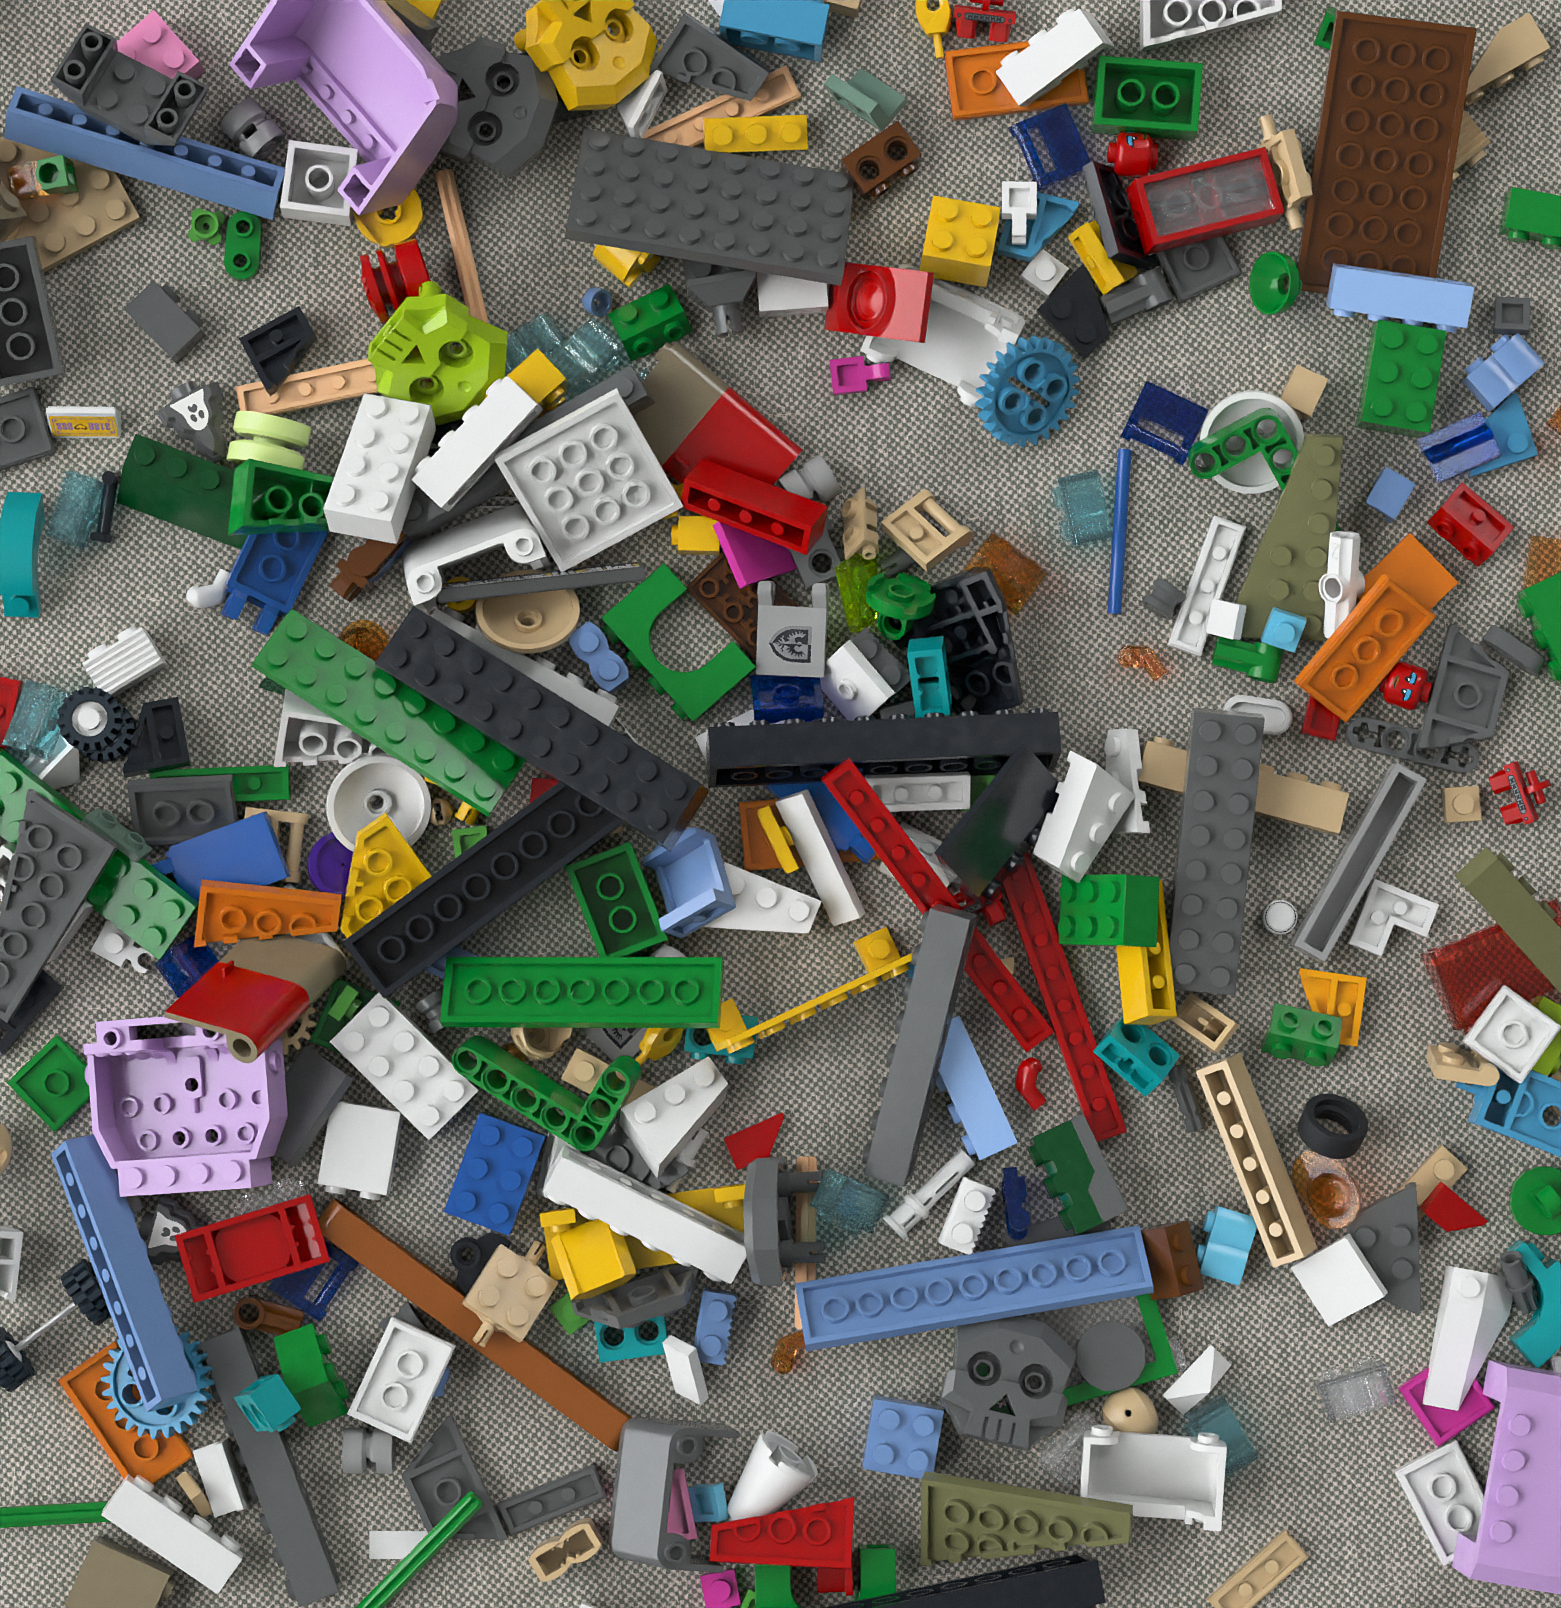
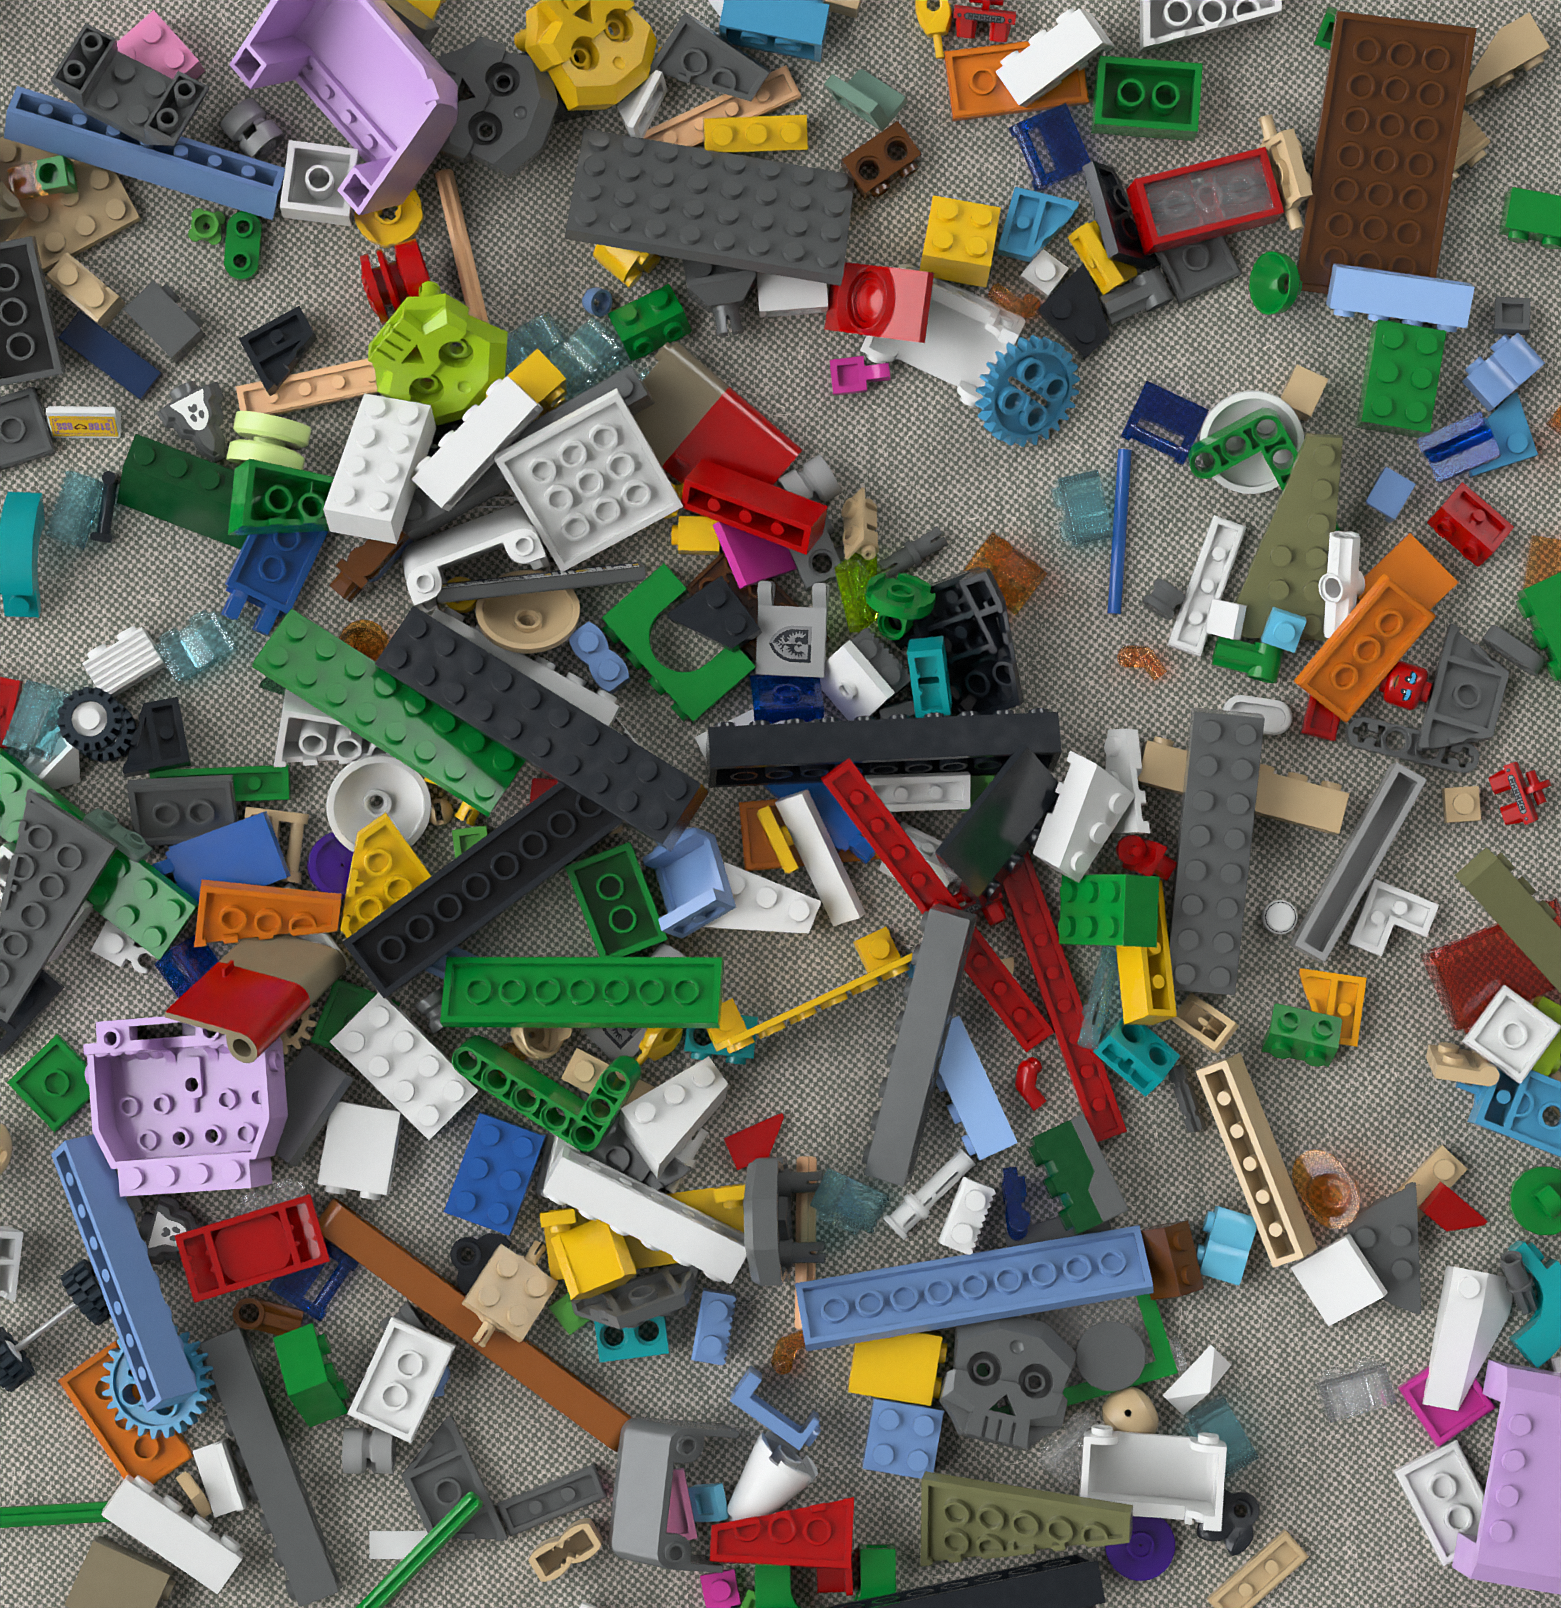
white arm [186,569,230,609] -> none
teal brick [233,1374,302,1433] -> none
bright green plate [328,984,362,1021] -> none
white tile [662,1335,709,1405] -> none
tan plate [881,489,974,571] -> none
white plate [1002,181,1037,245] -> none
red head [1107,131,1158,178] -> none
black tyre [1297,1094,1368,1159] -> none
none -> tan brick [45,252,126,329]
none -> dark blue tile [58,310,163,401]
none -> clear light blue brick [155,610,238,684]
none -> black wing [667,576,762,653]
none -> medium blue panel [730,1366,821,1450]
none -> yellow brick [847,1331,948,1406]
none -> clear orange arm [988,283,1041,318]
none -> clear light blue pin [1077,946,1118,1049]
none -> dark purple piece [1105,1516,1175,1581]
none -> red hips [1116,834,1177,881]
none -> black plate [1197,1489,1260,1556]

